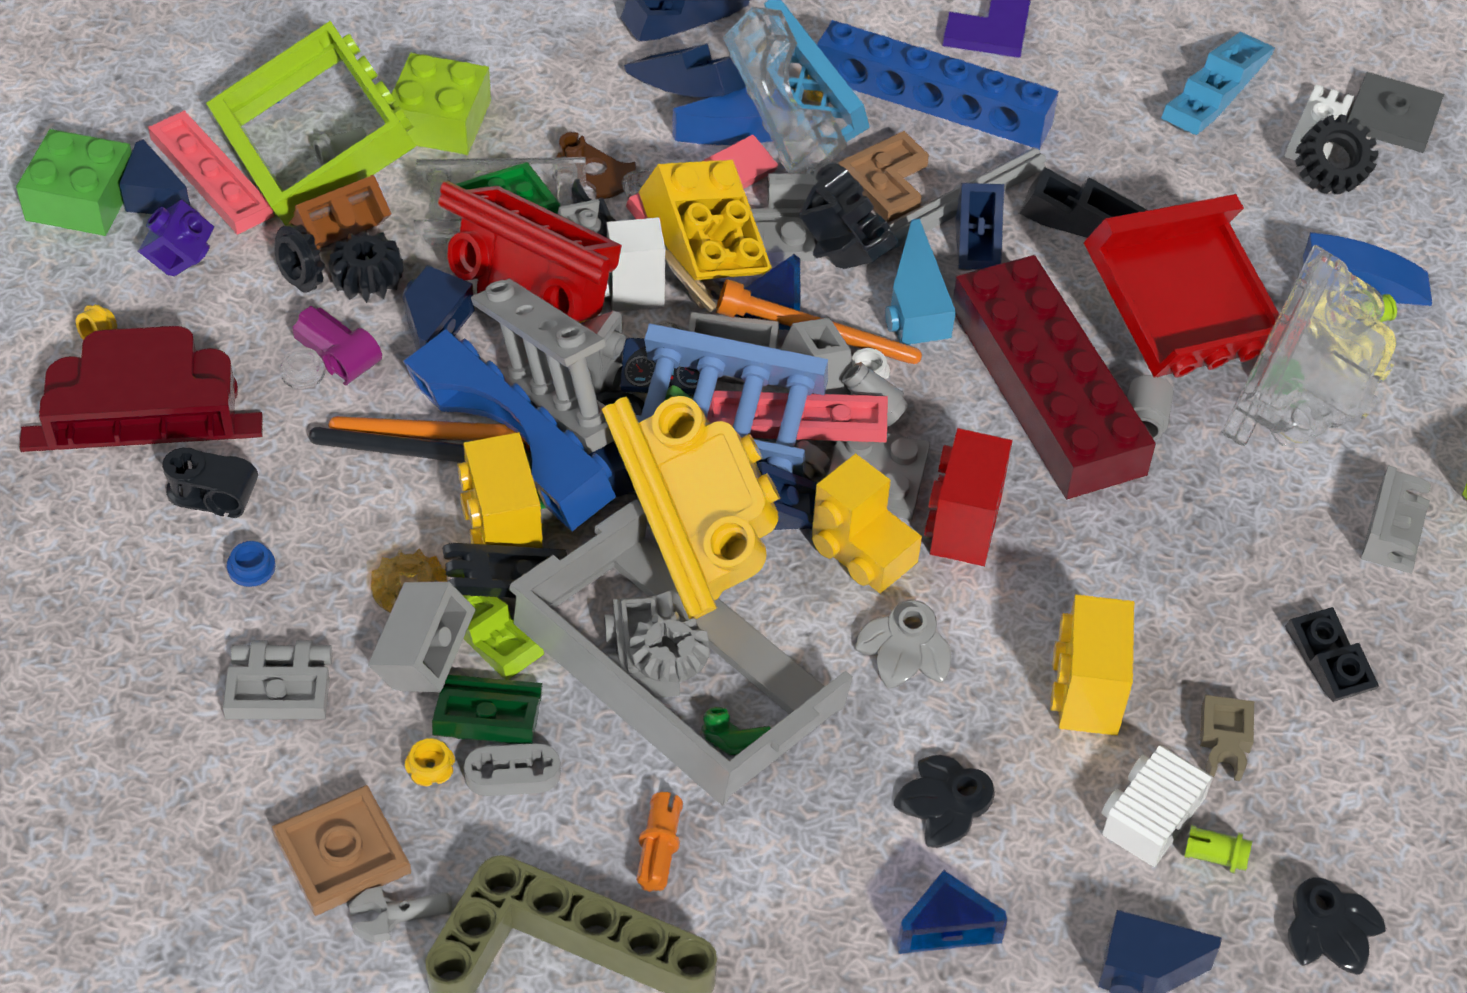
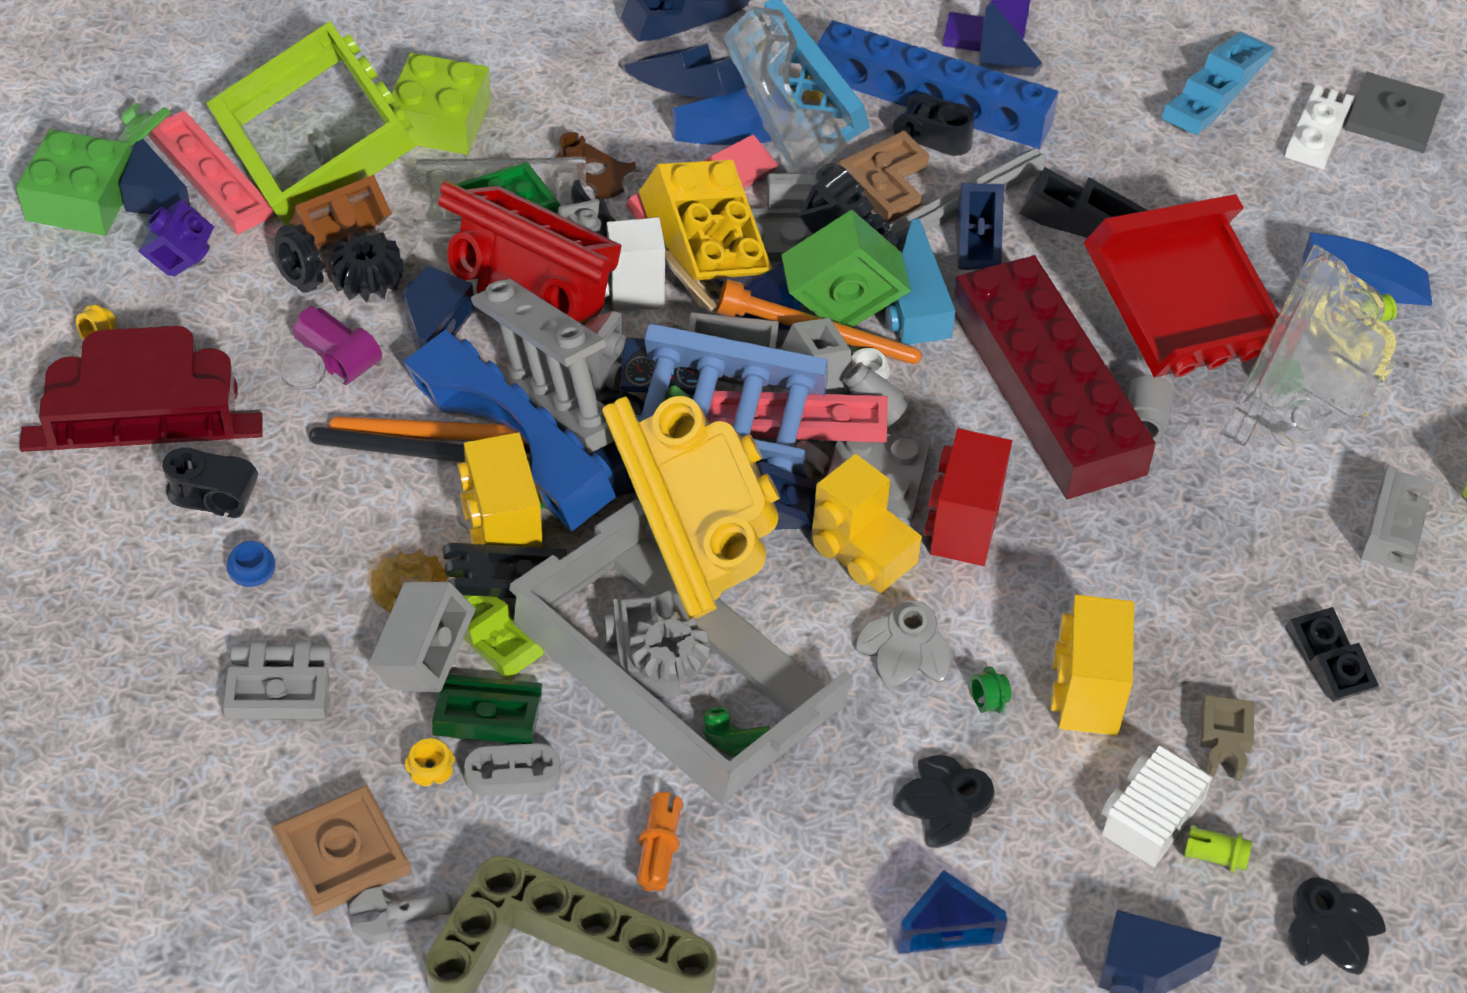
black tyre [1295,114,1378,195] -> none
none -> bright green piece [117,103,171,147]
none -> bright green container [781,210,911,327]
none -> black piece [893,92,975,156]
none -> green plate [970,666,1011,713]
none -> dark blue slope [978,2,1042,76]

